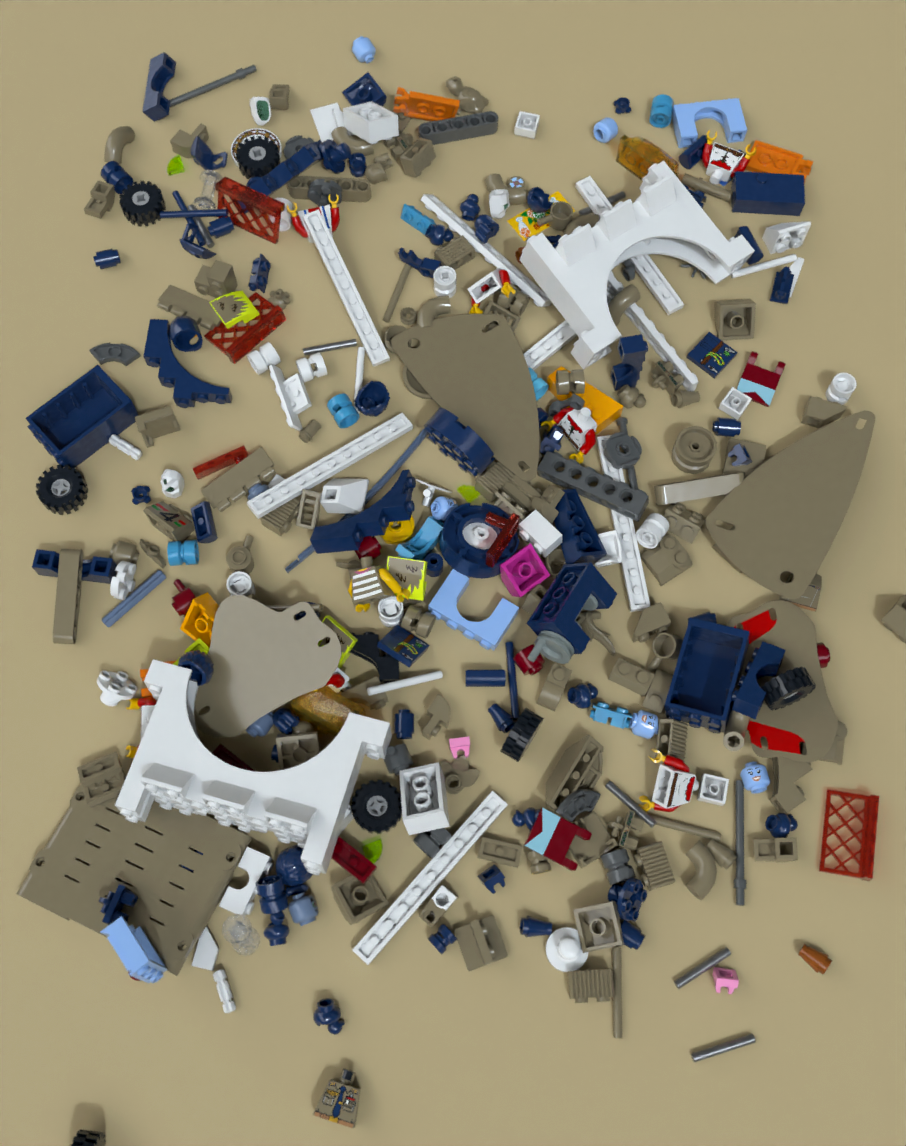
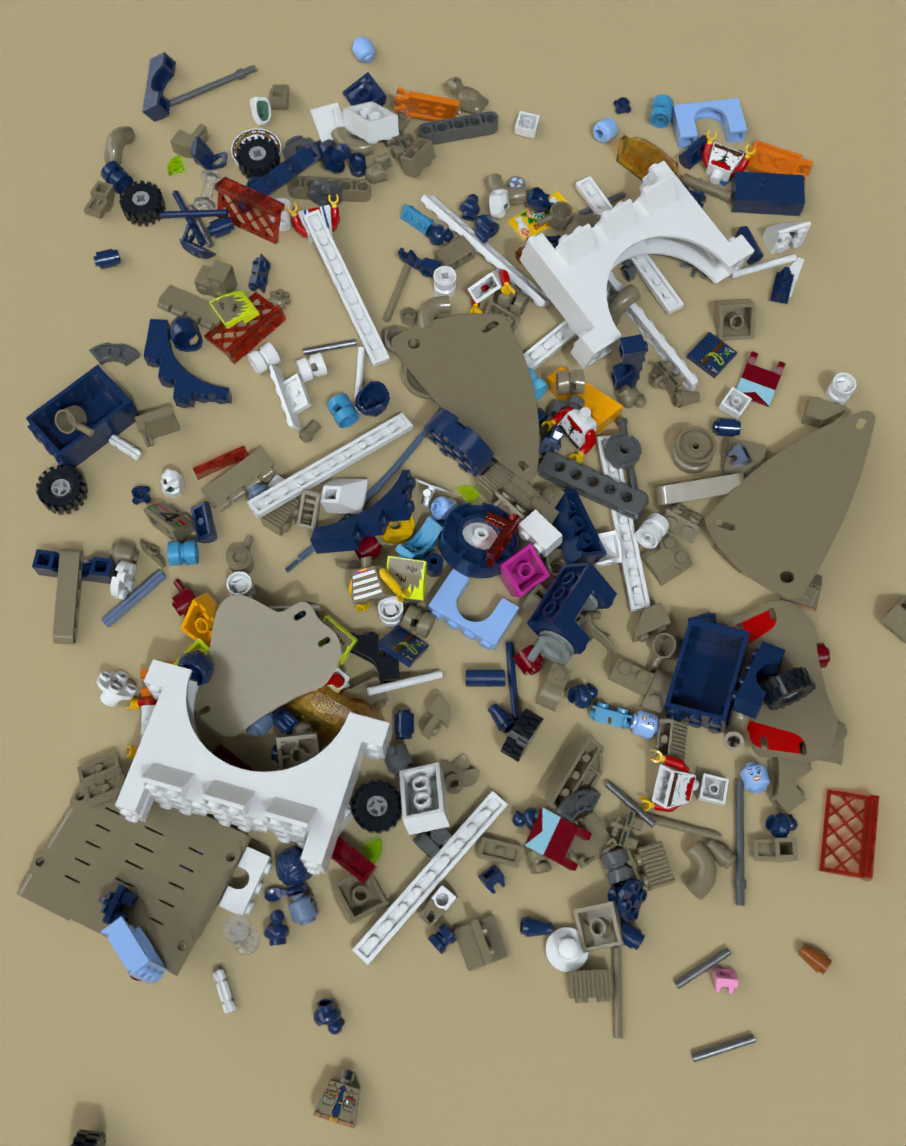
white tile [191,926,219,971] -> none
dark blue wheel [255,875,289,914] -> none
bright pink tile [449,737,470,759] -> none
none -> dark tan piece [55,405,94,437]

